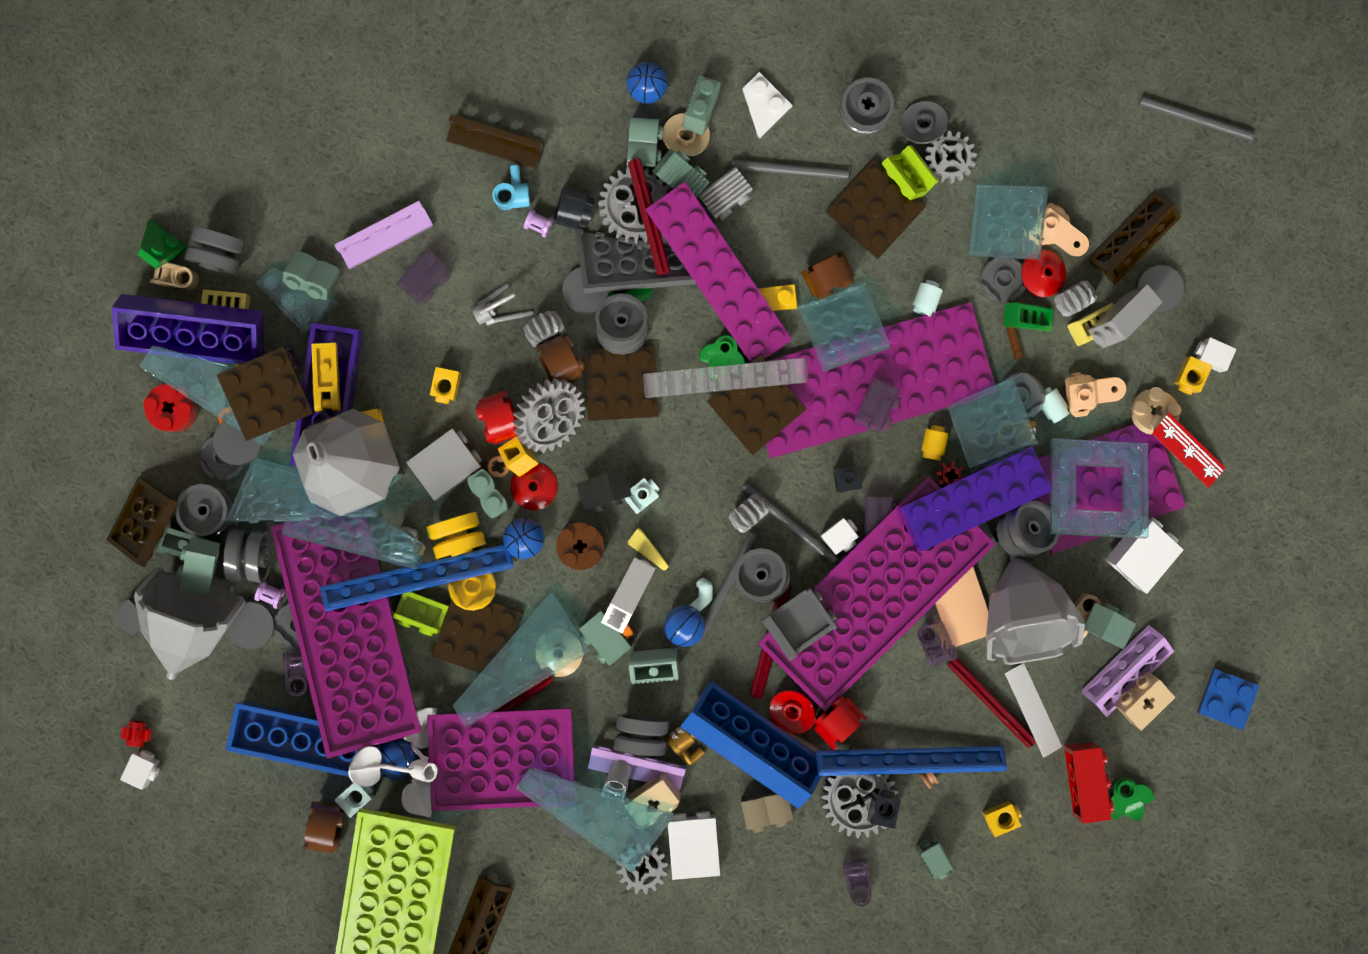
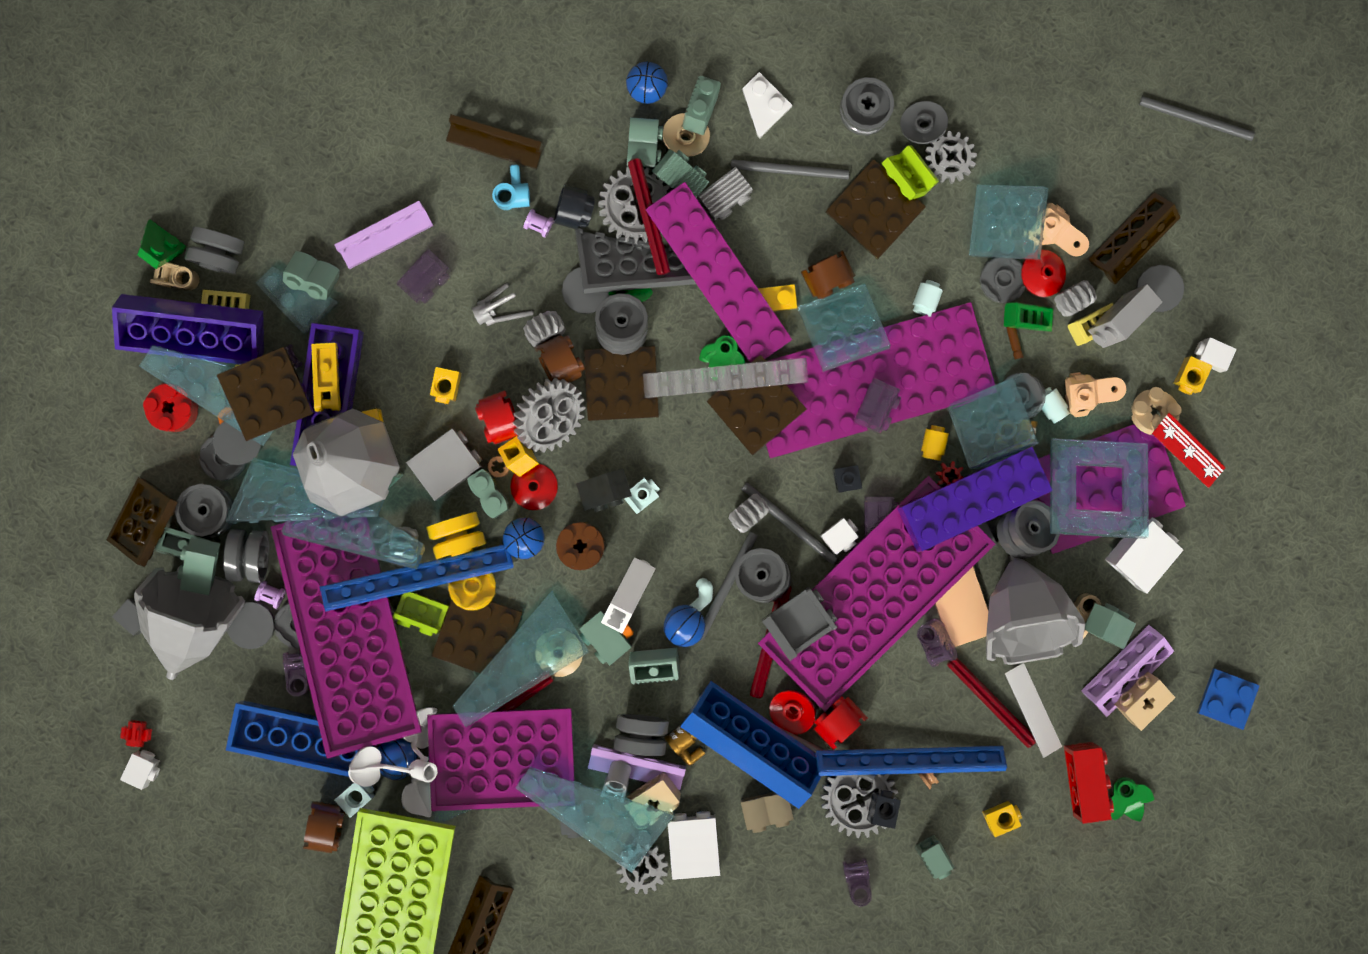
light yellow slope [628,527,669,570] -> none

